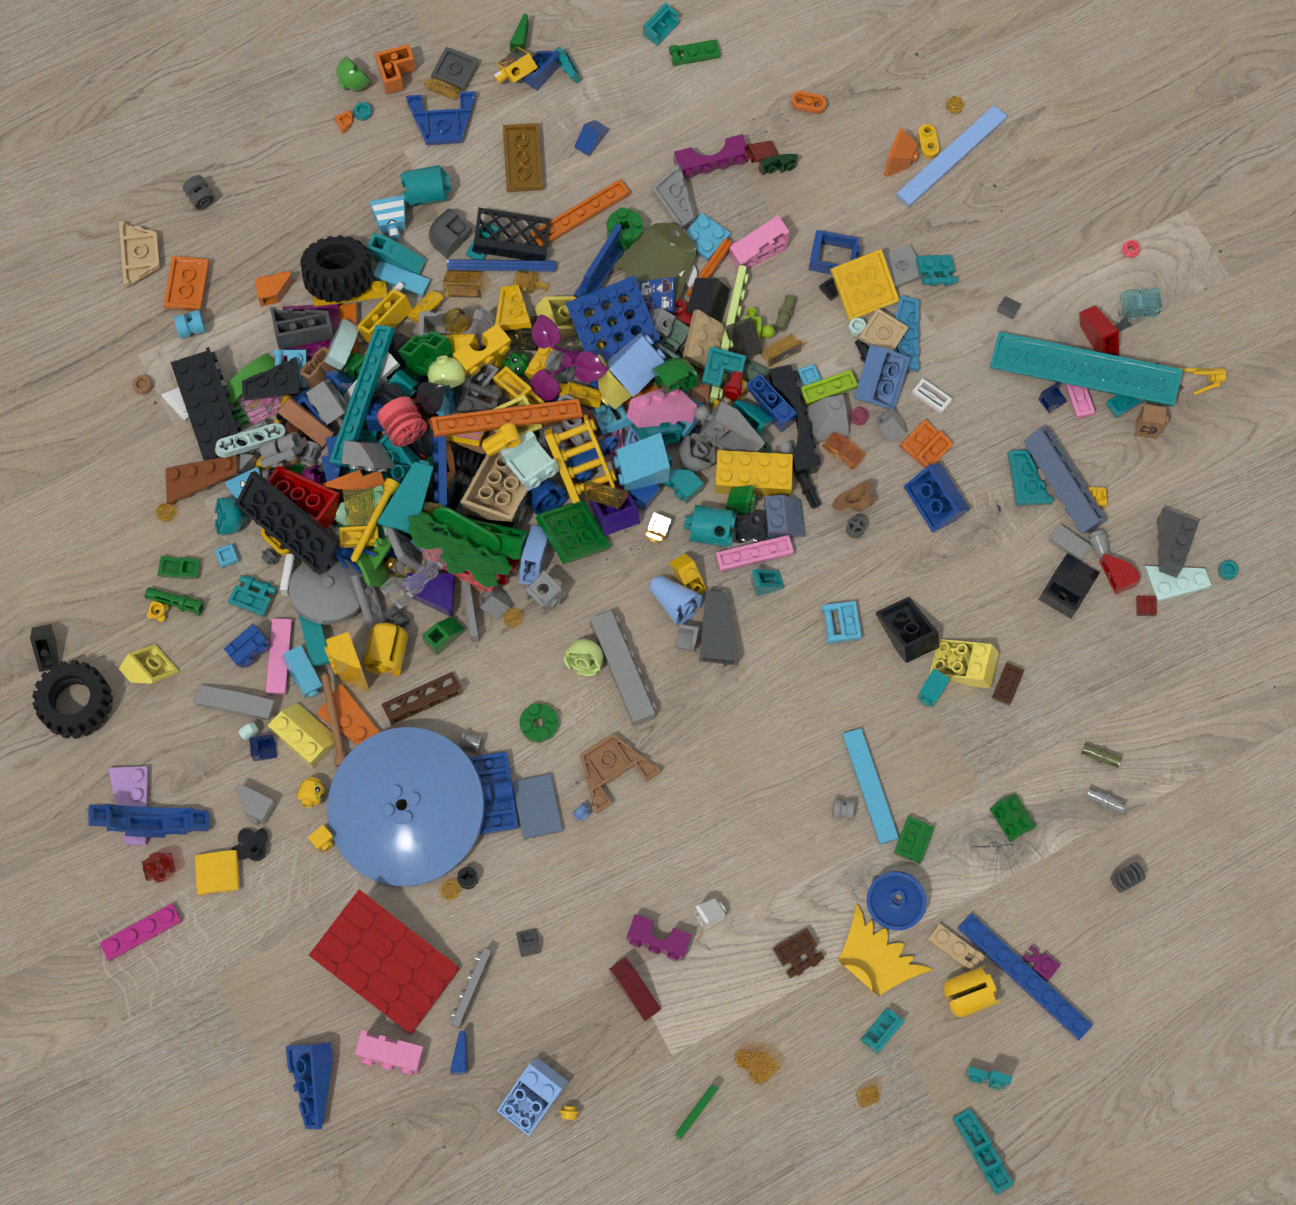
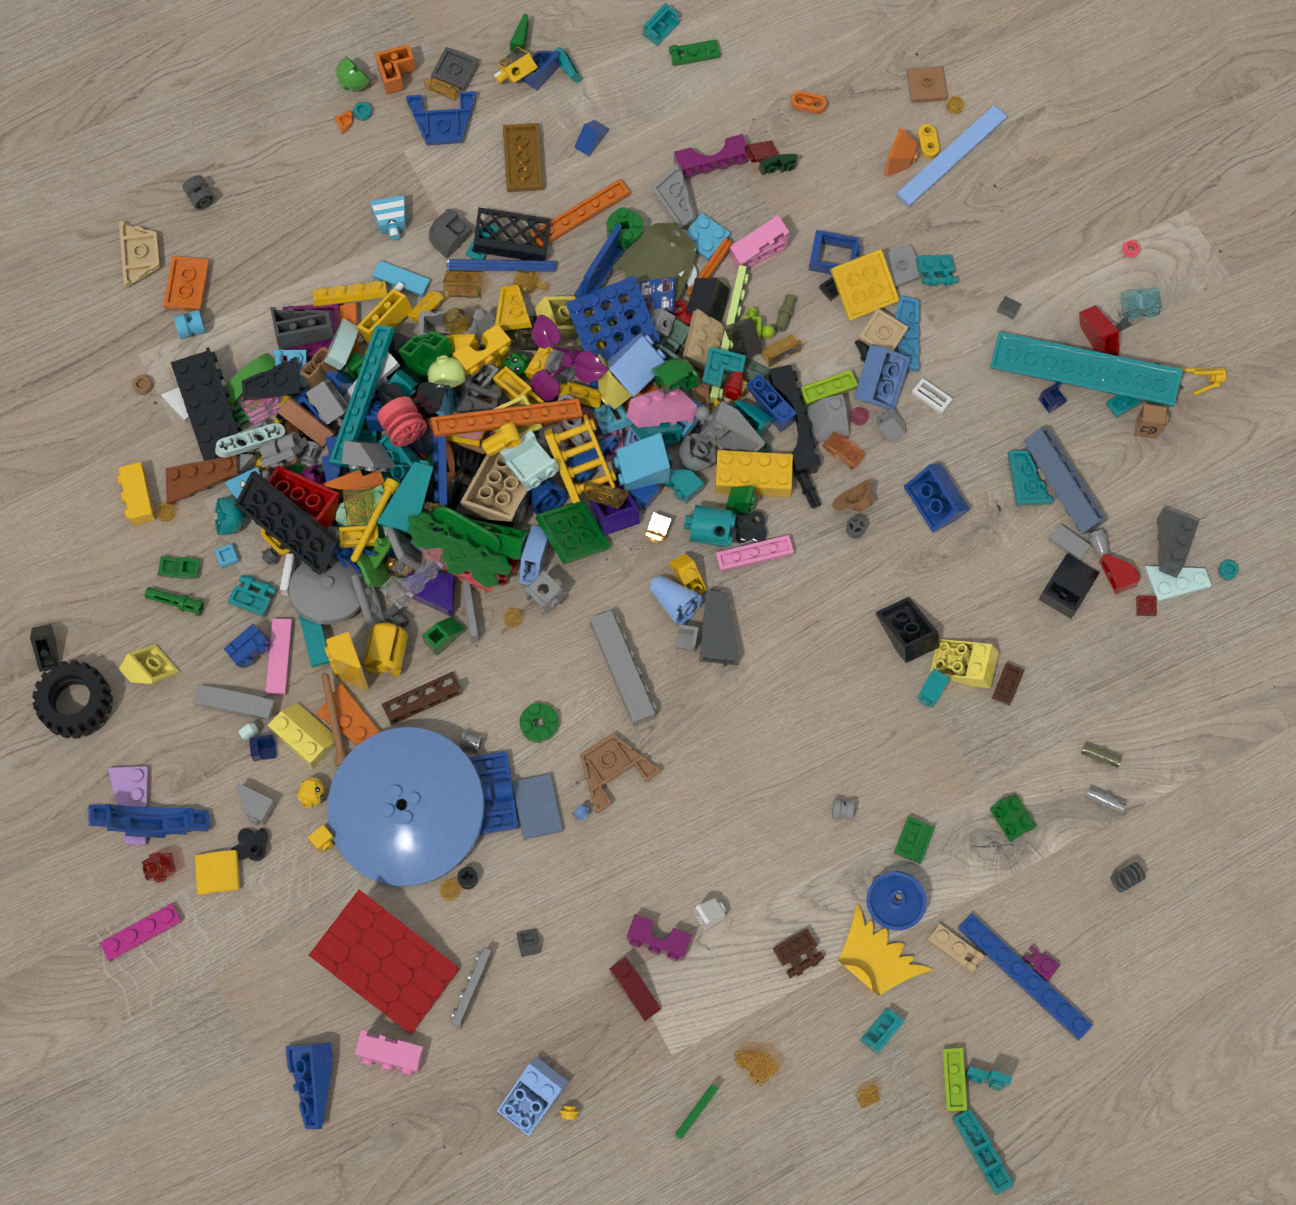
yellow plate [147,601,169,622] -> none
orange slope [254,271,293,307] -> none
medium azure brick [282,645,323,699] -> none
black tyre [300,235,373,303] -> none
teal slope [367,233,426,275] -> none
teal cylinder [400,165,451,207] -> none
blue slope [450,1030,468,1075] -> none
light grey panel [479,586,510,619] -> none
yellowish green cylinder [564,639,603,676] -> none
teal slope [751,569,785,597] -> none
sand blue slope [763,495,805,540] -> none
light grey hinge [777,441,793,454] -> none
medium azure tile [797,364,821,386] -> none
medium azure plate [821,601,862,644] -> none
medium azure tile [842,728,899,845] -> none
light aqua tile [848,317,867,337] -> none
orange slope [899,419,953,468] -> none
yellow cylinder [943,965,1001,1017] -> none
bright pink plate [1065,385,1095,419] -> none
yellow tile [1087,487,1107,508] -> none
none -> yellow brick [117,462,155,525]
none -> medium nougat plate [907,66,947,103]
none -> lime plate [943,1048,968,1112]

